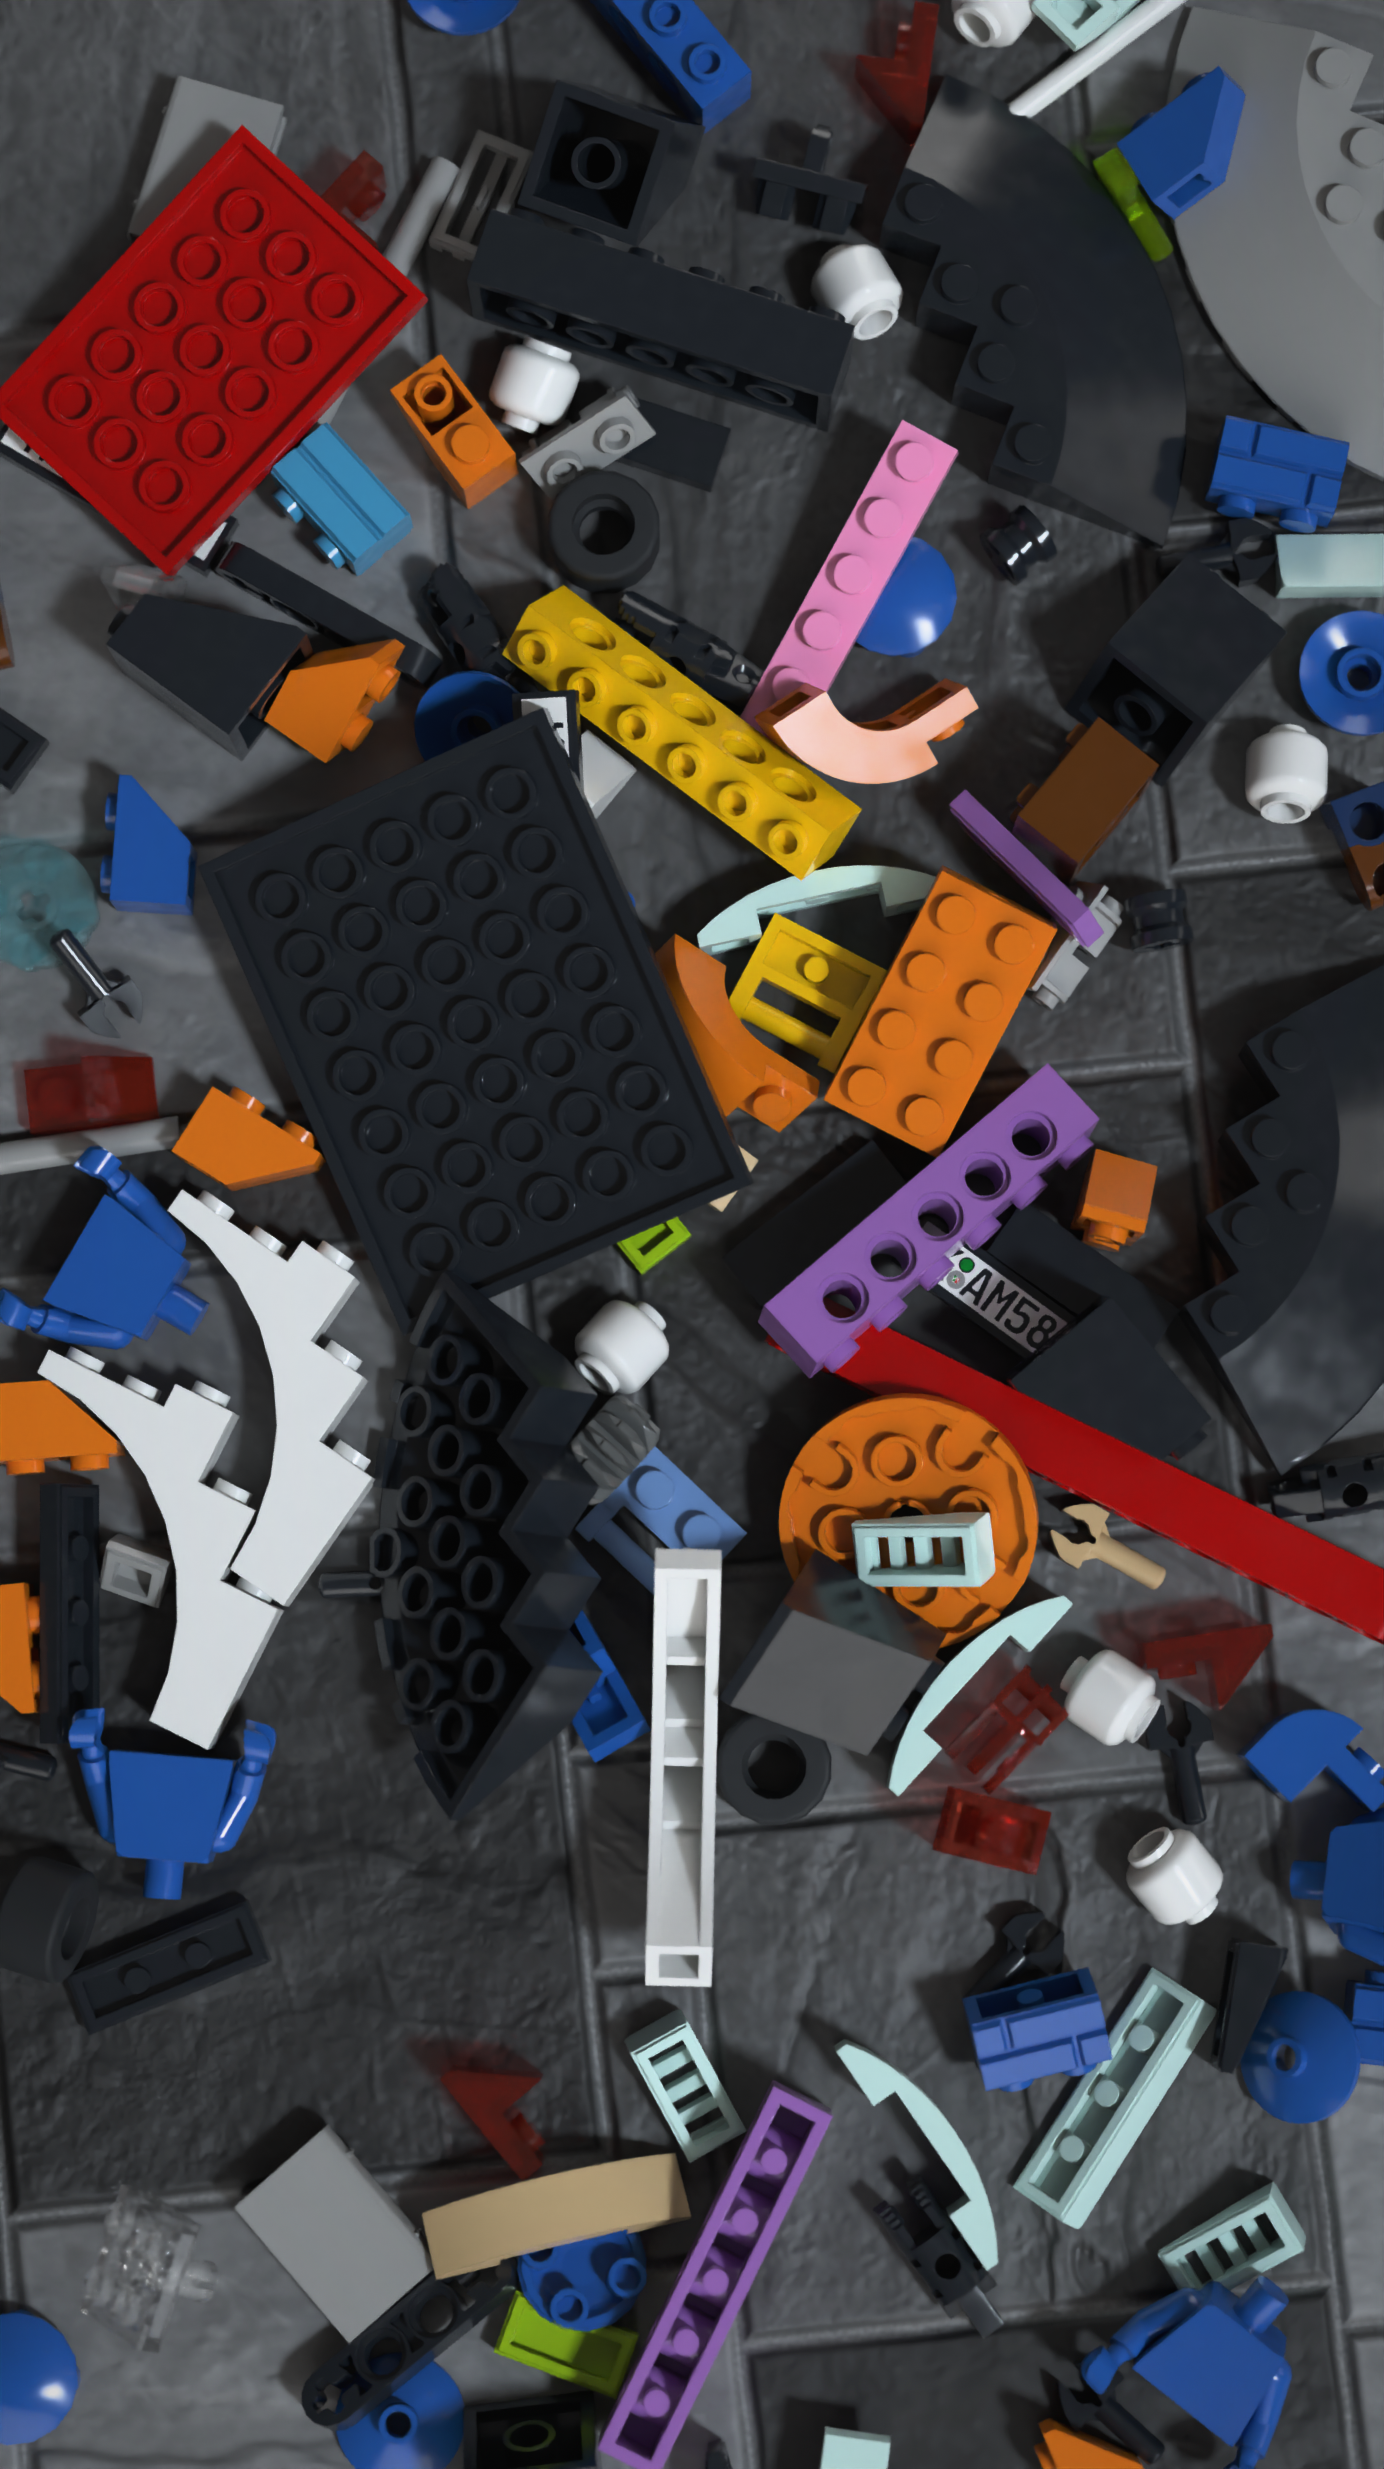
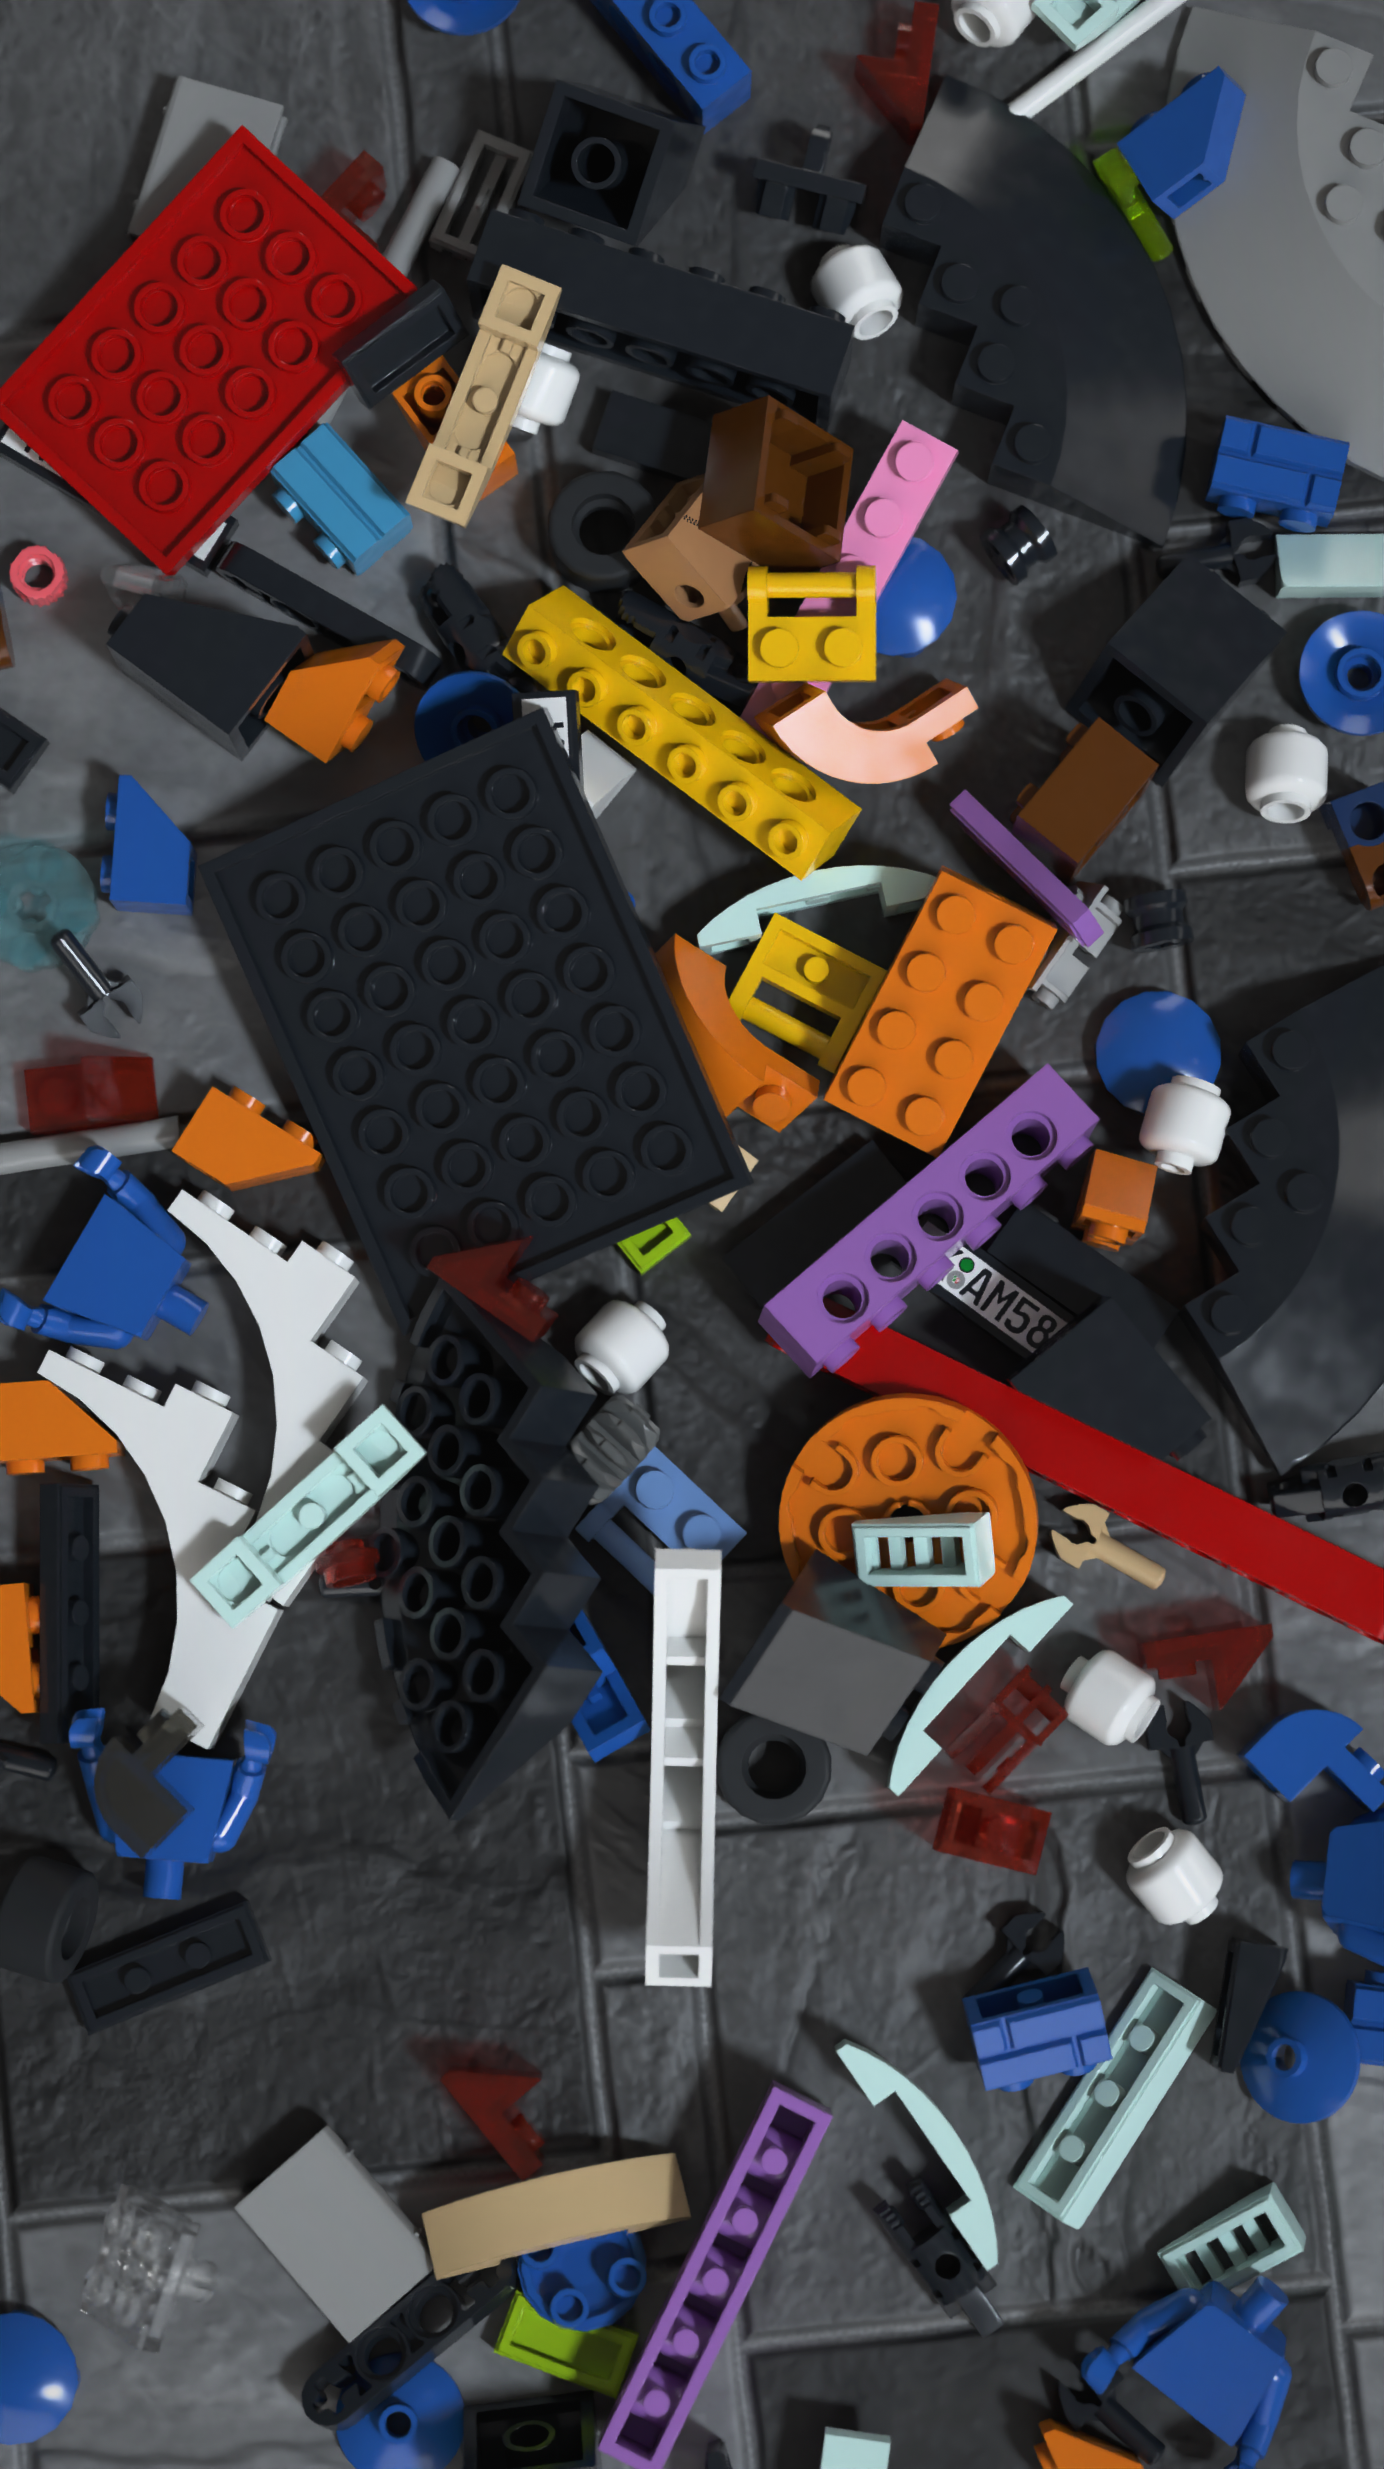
light grey slope [99,1533,175,1608] -> none
light grey hinge [519,385,656,501] -> none
light aqua slope [624,2009,746,2163] -> none
none -> coral axle [9,545,69,607]
none -> clear smoke brick [94,1707,205,1859]
none -> light aqua slope [189,1404,427,1629]
none -> clear red plate [315,1538,380,1589]
none -> black tile [332,279,469,410]
none -> tan slope [405,264,562,528]
none -> clear red slope [426,1235,559,1342]
none -> medium nougat torso [622,473,760,632]
none -> reddish brown container [698,395,854,573]
none -> yellow plate [747,565,877,683]
none -> blue dish [1094,991,1221,1117]
none -> white head [1139,1075,1231,1175]

